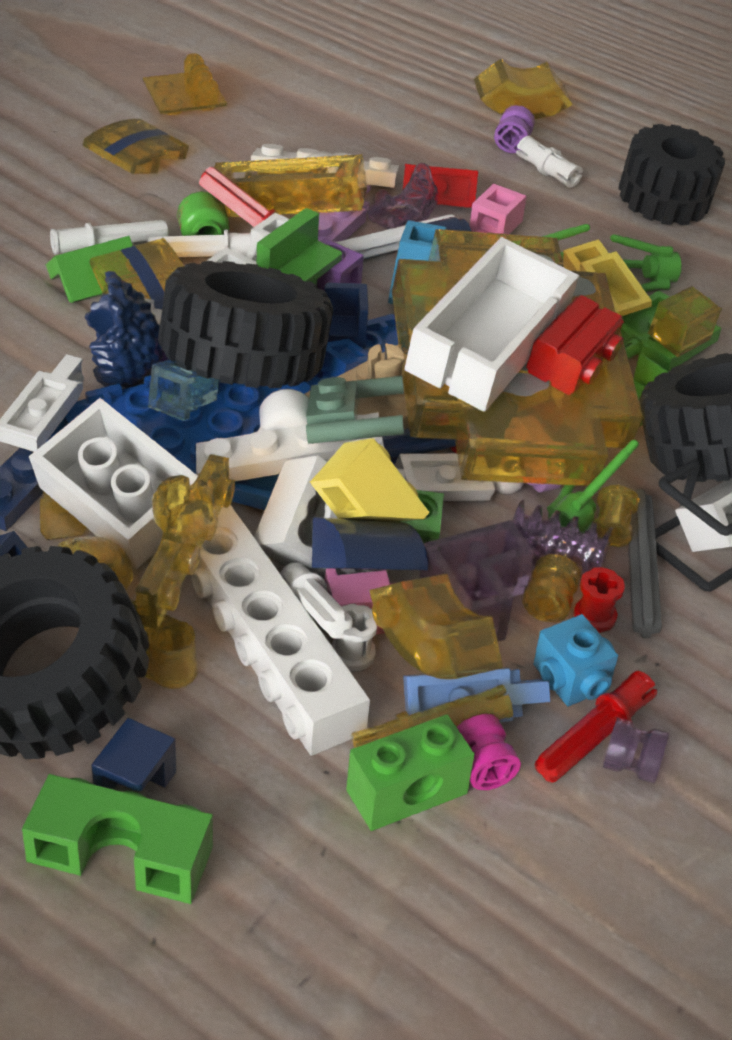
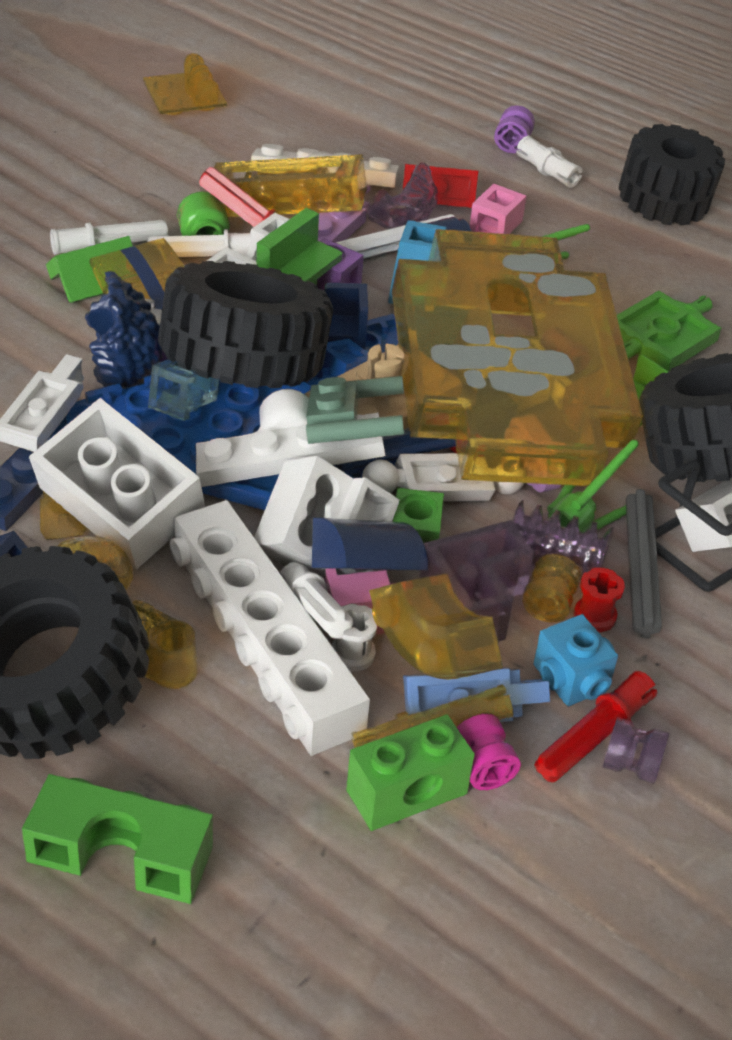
clear yellow slope [82,118,189,174] -> none
dark blue panel [91,718,176,792] -> none
clear yellow plate [135,454,235,630] -> none
light yellow slope [310,438,429,522] -> none
white piece [404,237,579,412] -> none
clear yellow brick [473,59,573,119] -> none
red brick [526,295,624,395] -> none
light yellow slope [563,239,652,316] -> none
clear yellow bush [591,485,640,547] -> none
bright green plant [610,234,681,292] -> none
clear yellow brick [648,286,722,357] -> none

